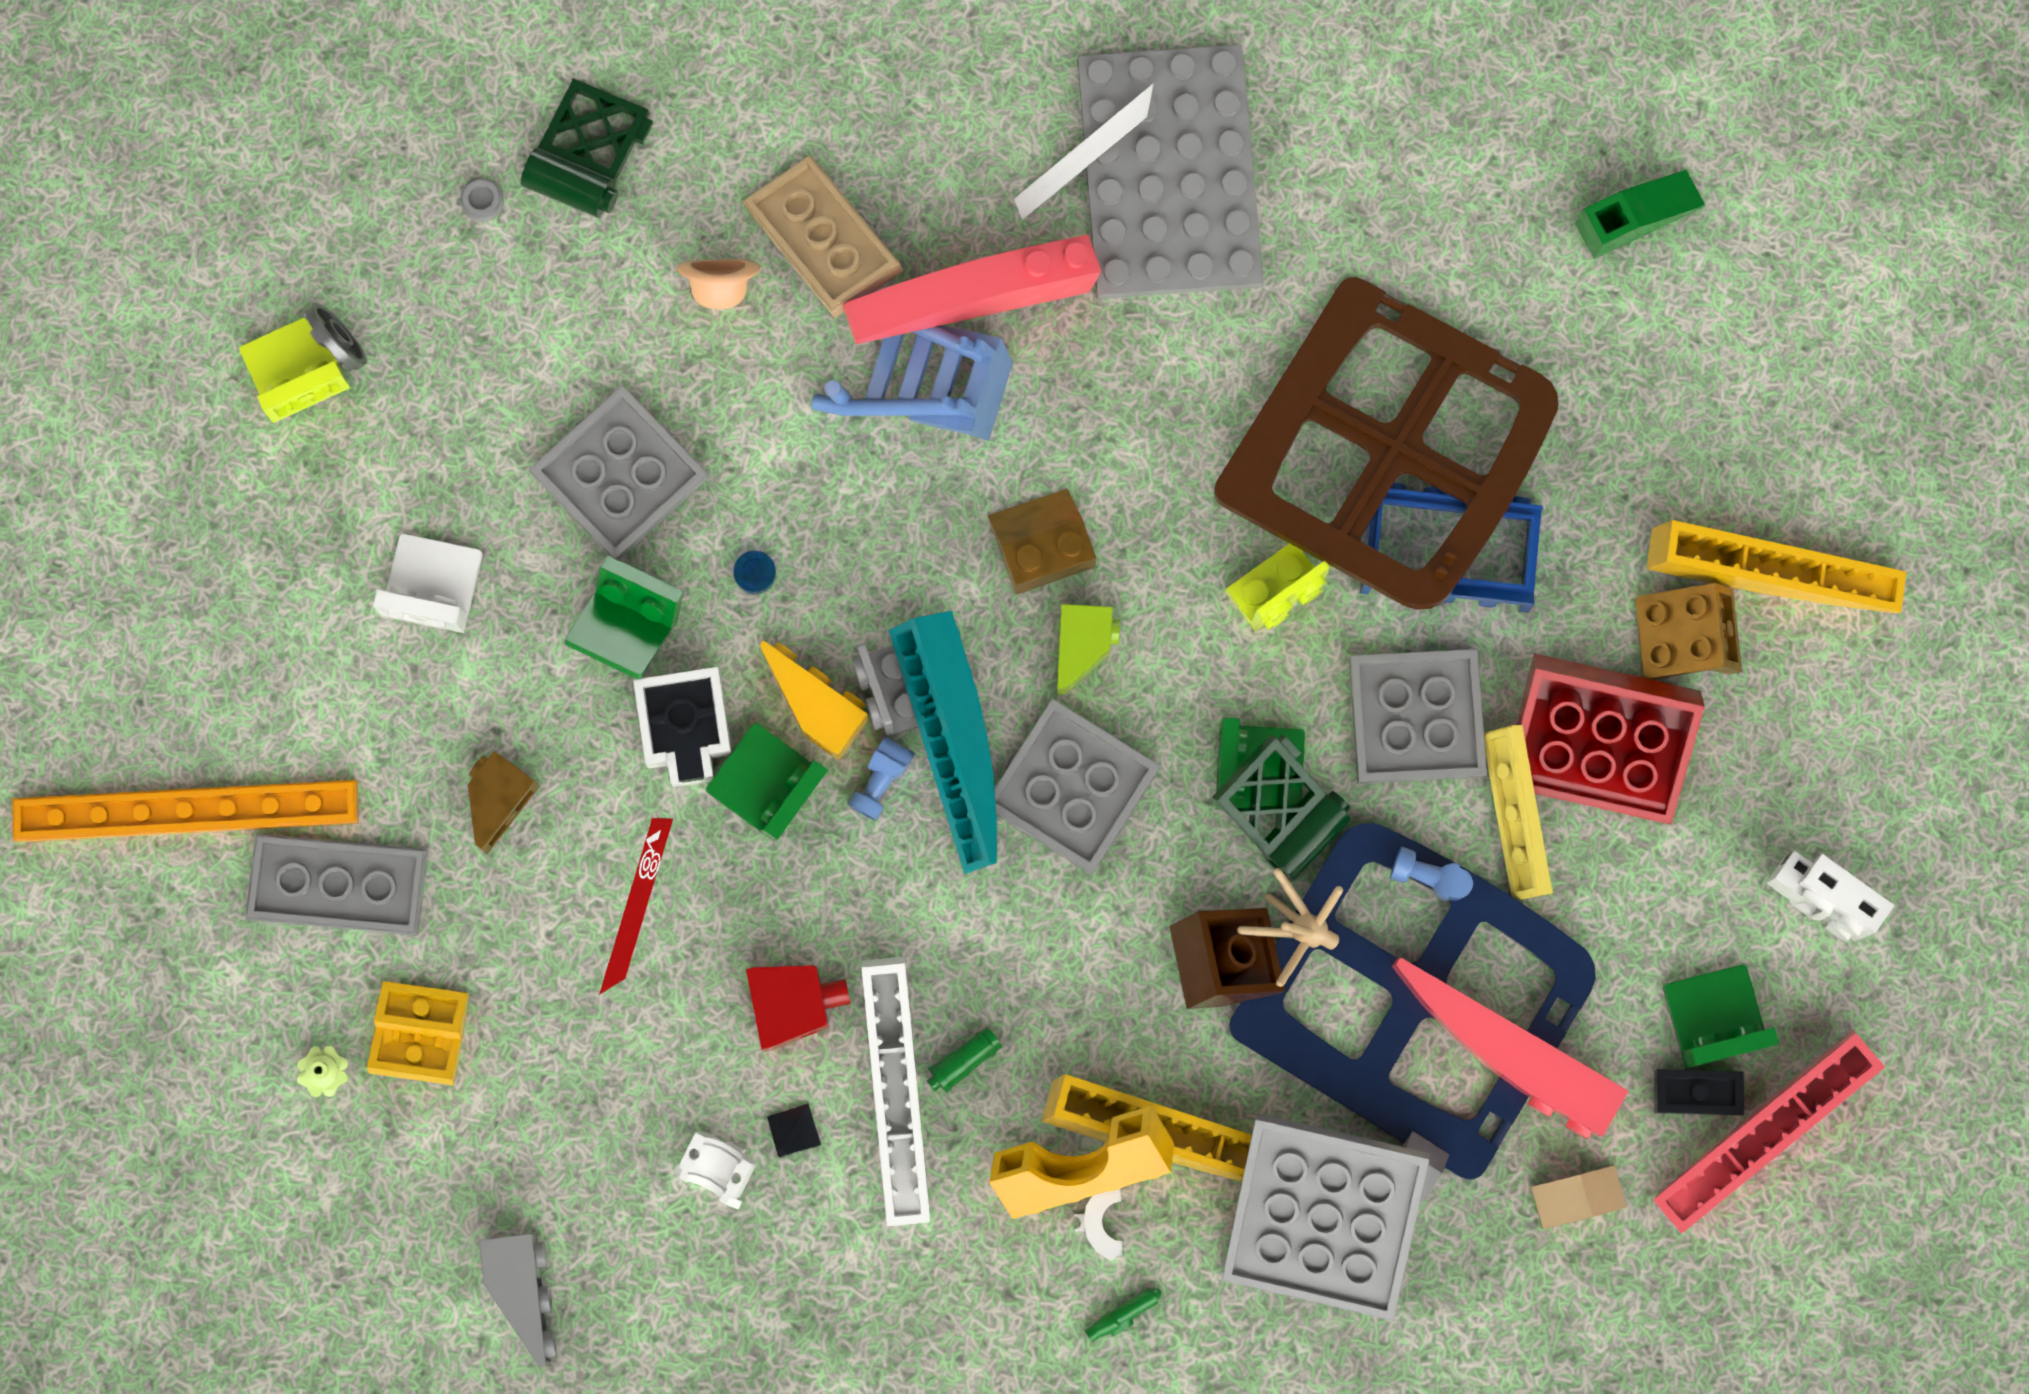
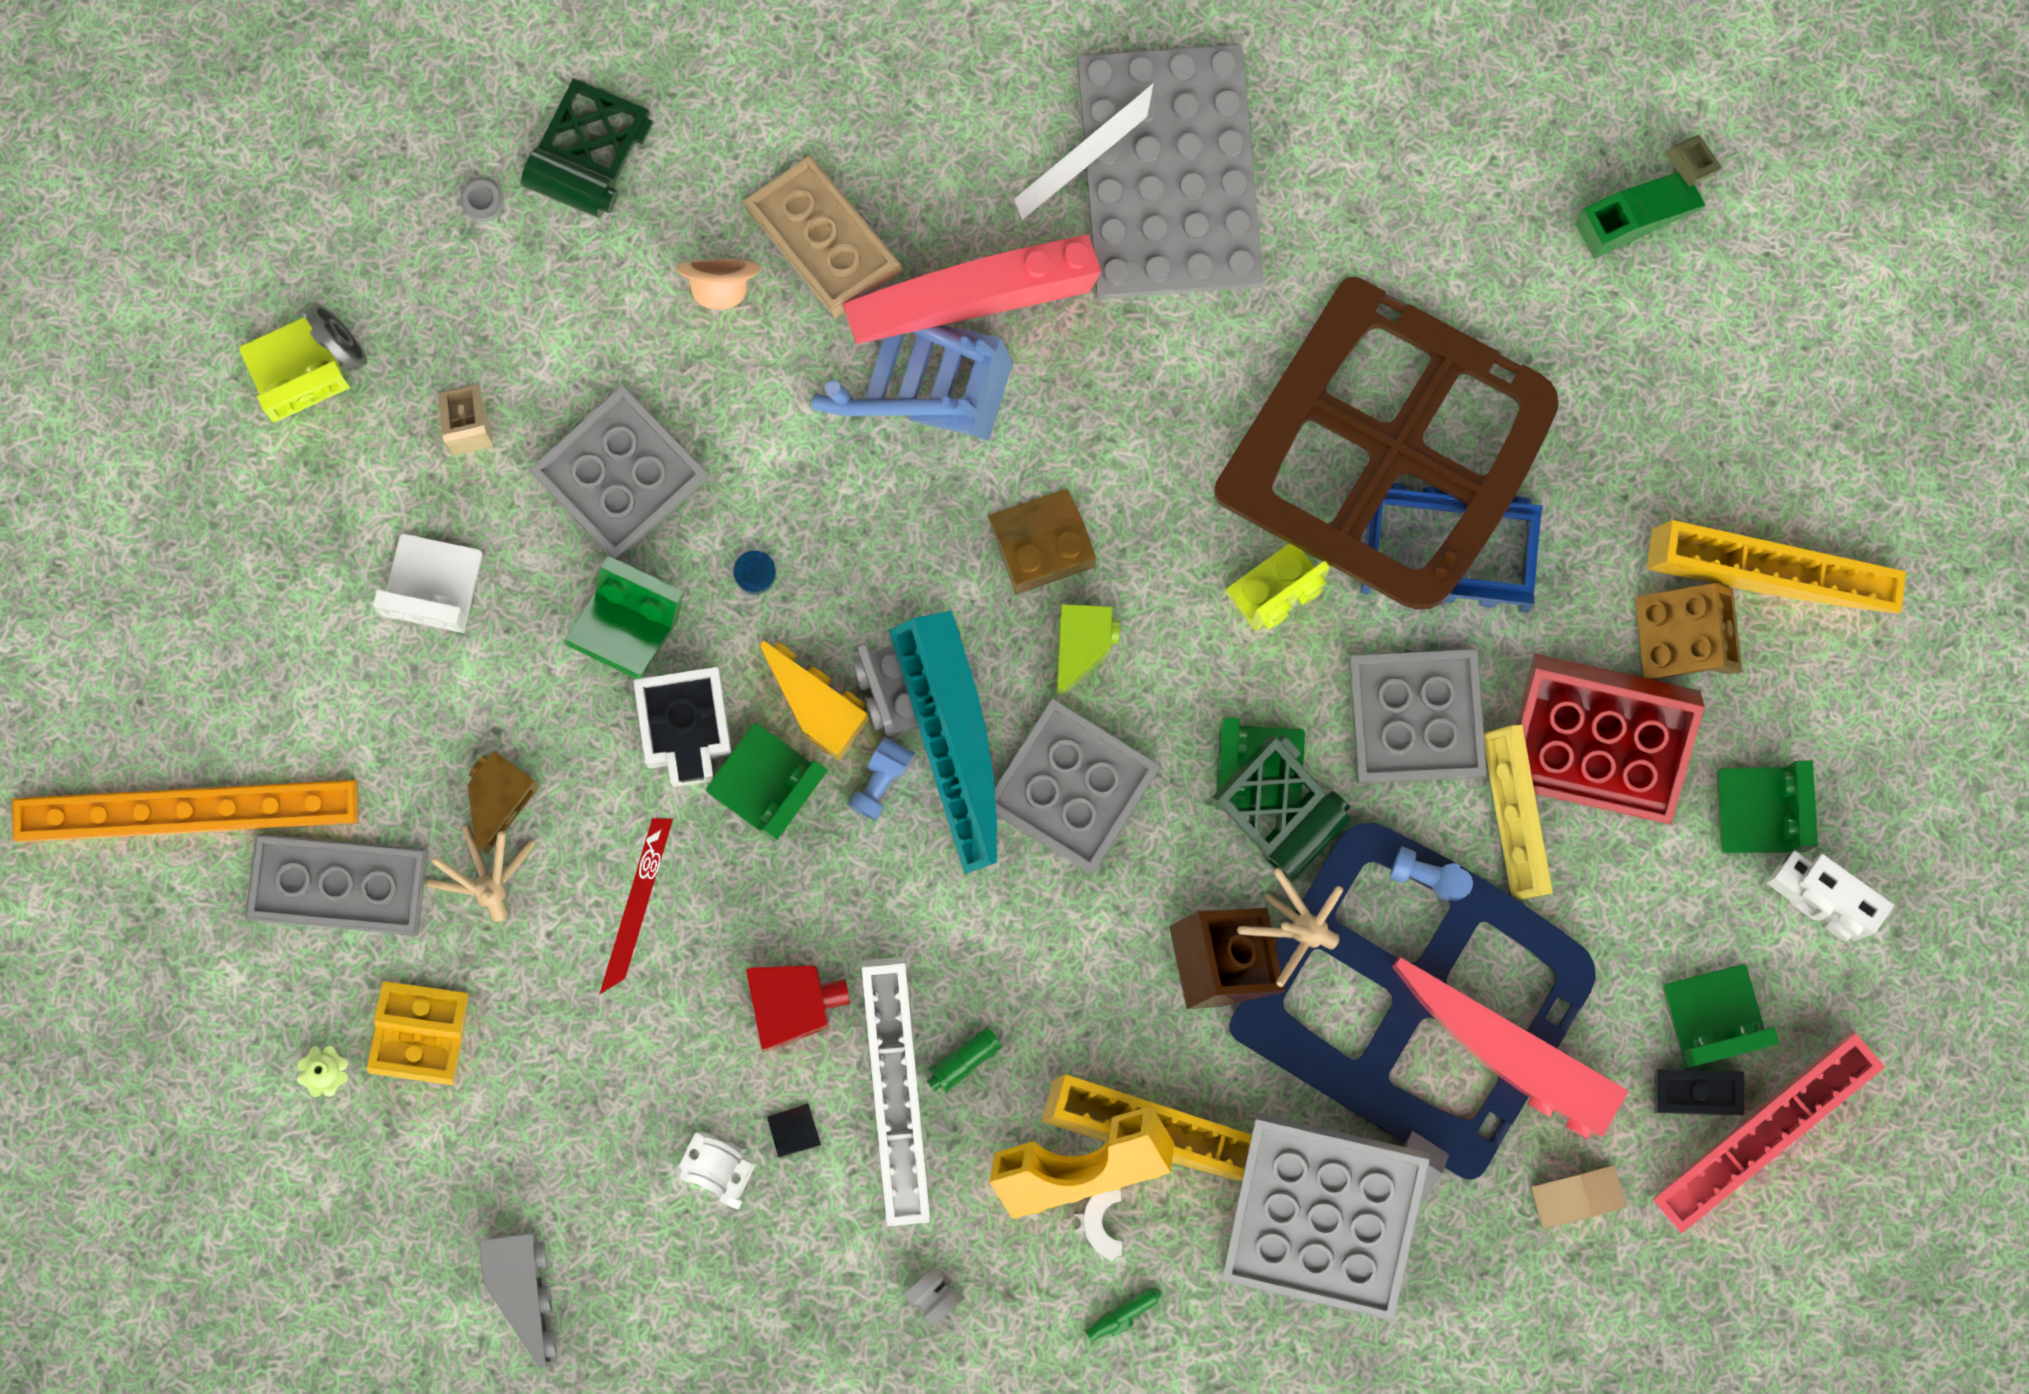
none -> tan plant [425,824,535,922]
none -> tan slope [439,384,494,456]
none -> light grey wheel [903,1266,964,1328]
none -> olive tile [1666,135,1722,187]
none -> green bracket [1717,760,1818,854]

